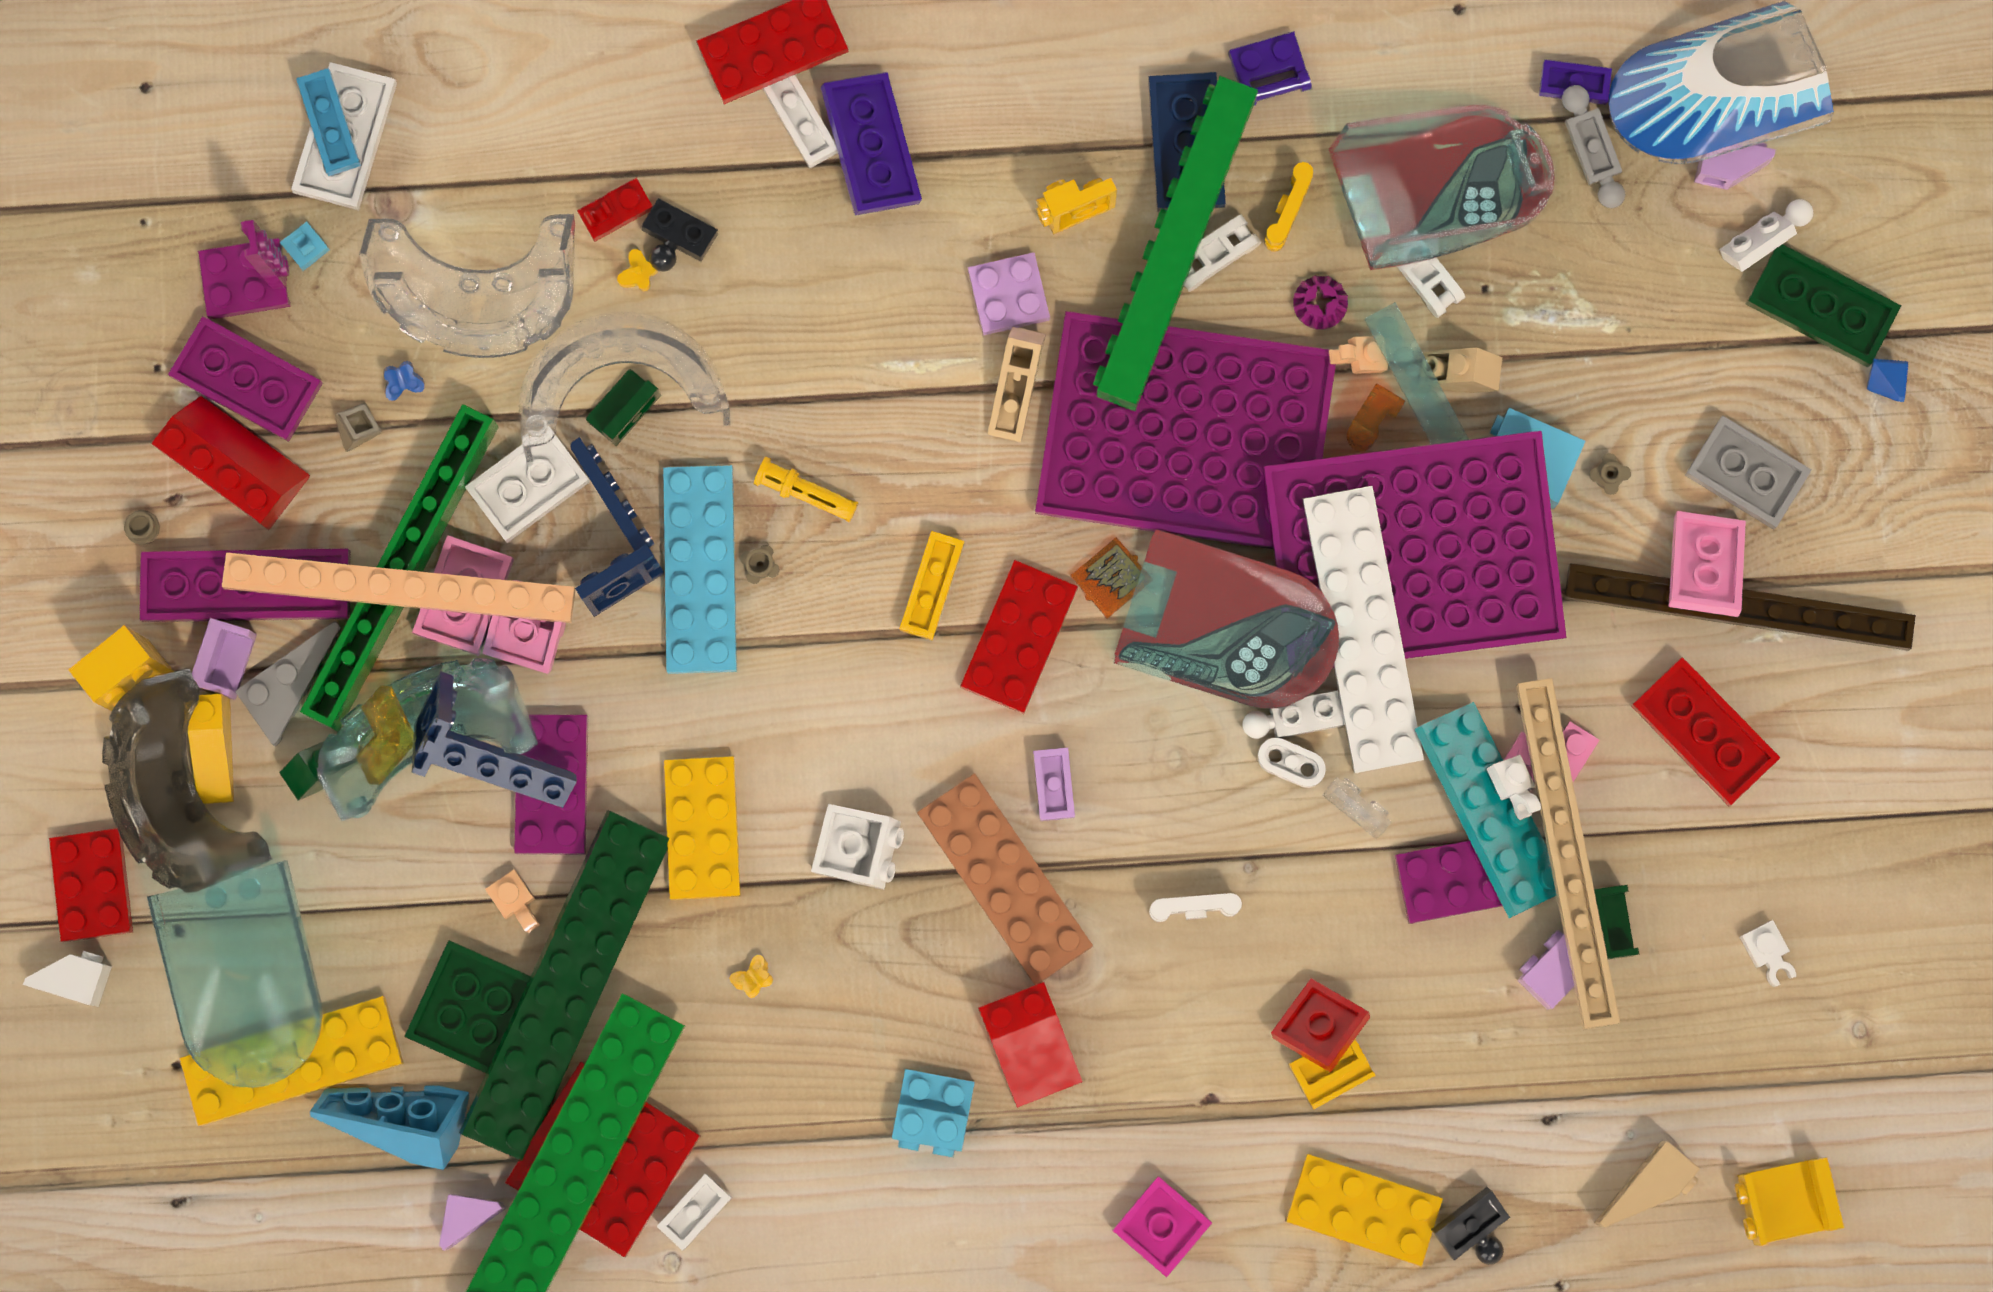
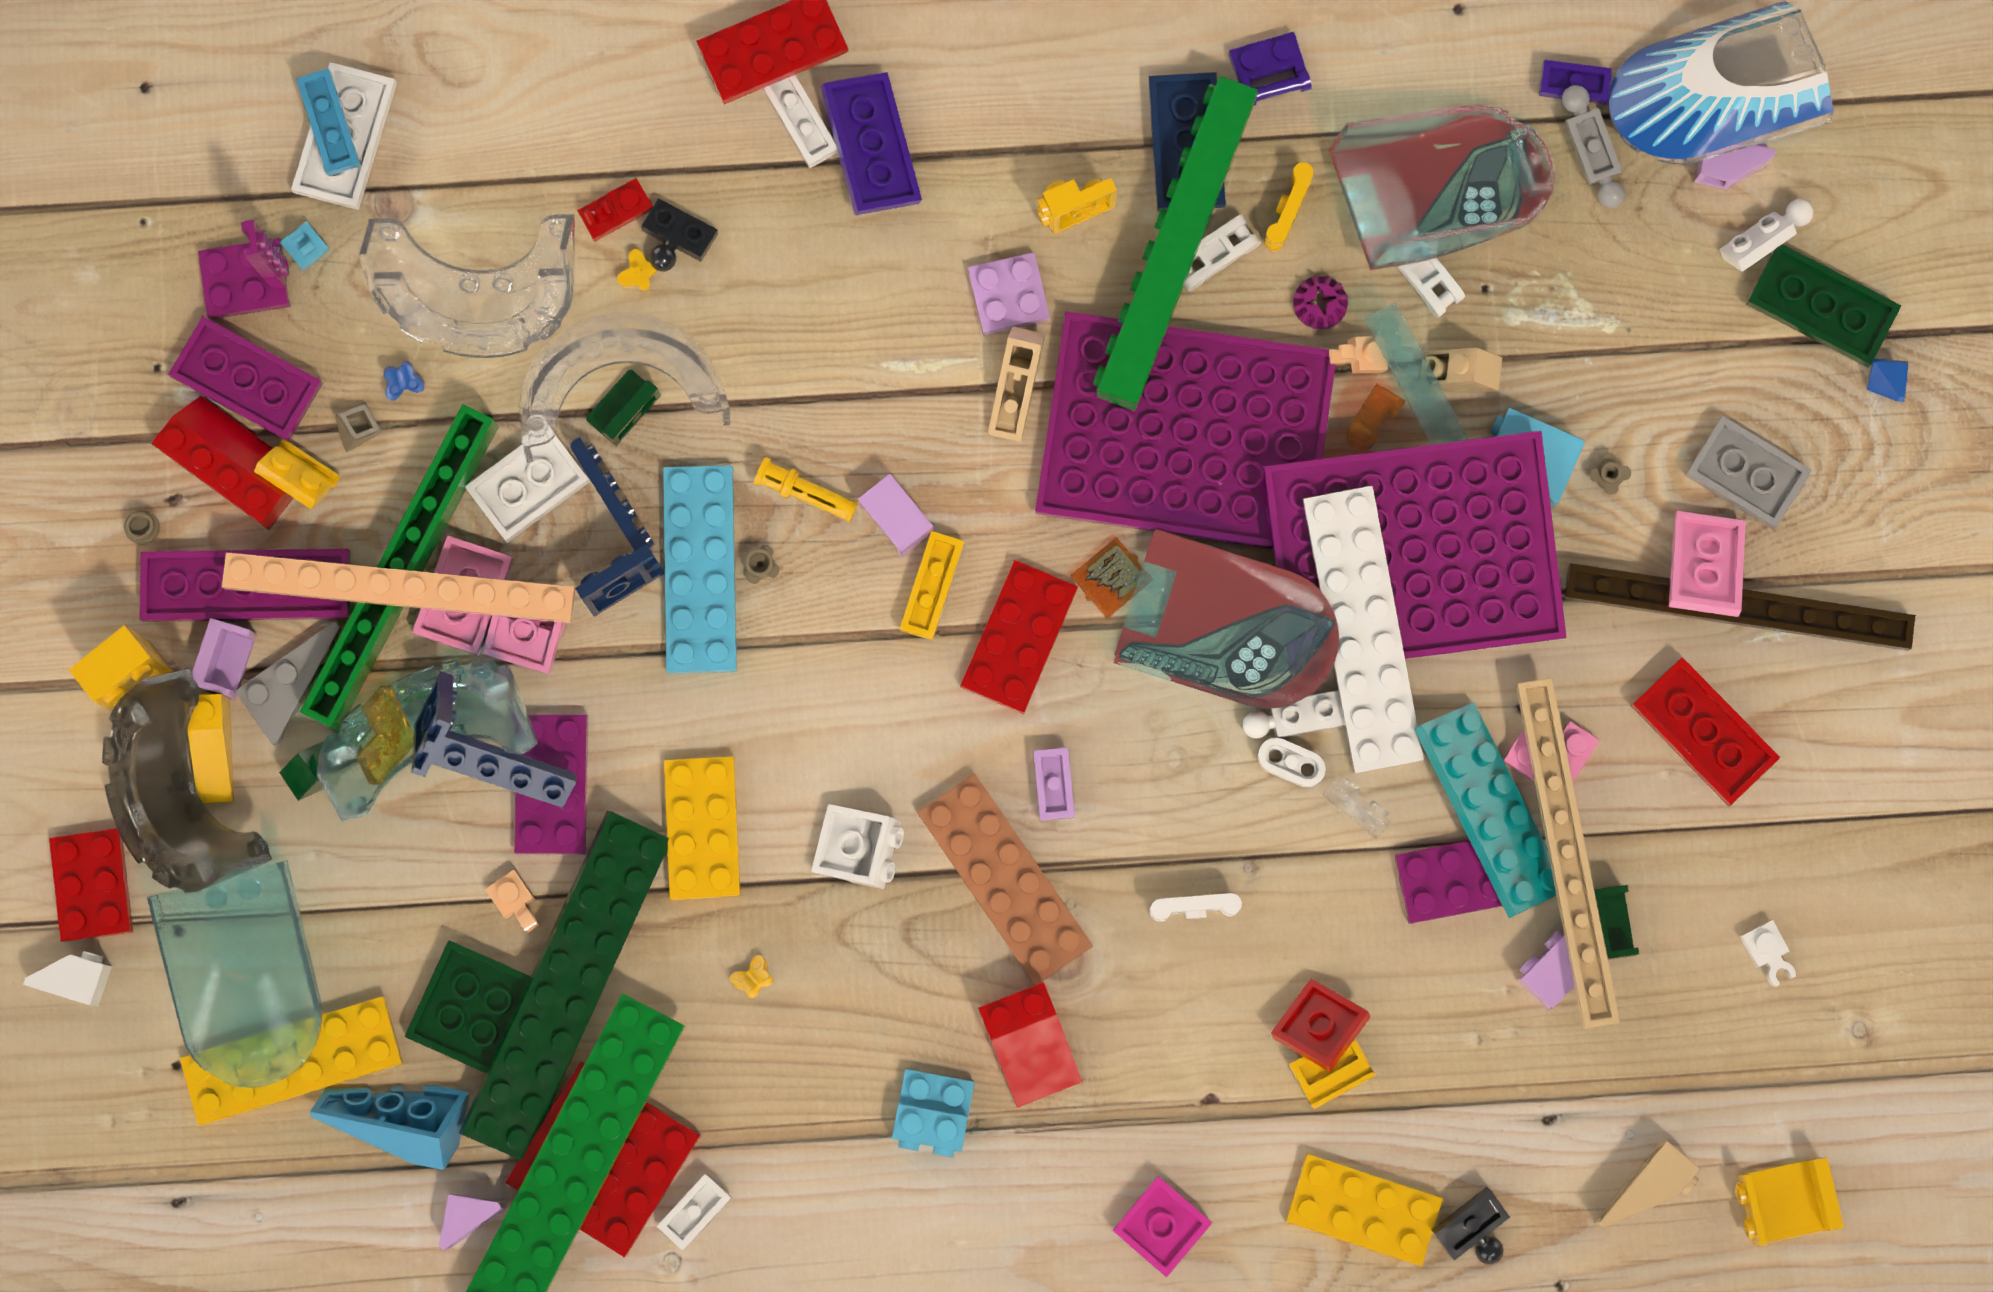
white plate [1487,755,1542,820] -> none
none -> yellow plate [254,439,341,510]
none -> lavender panel [858,474,934,557]

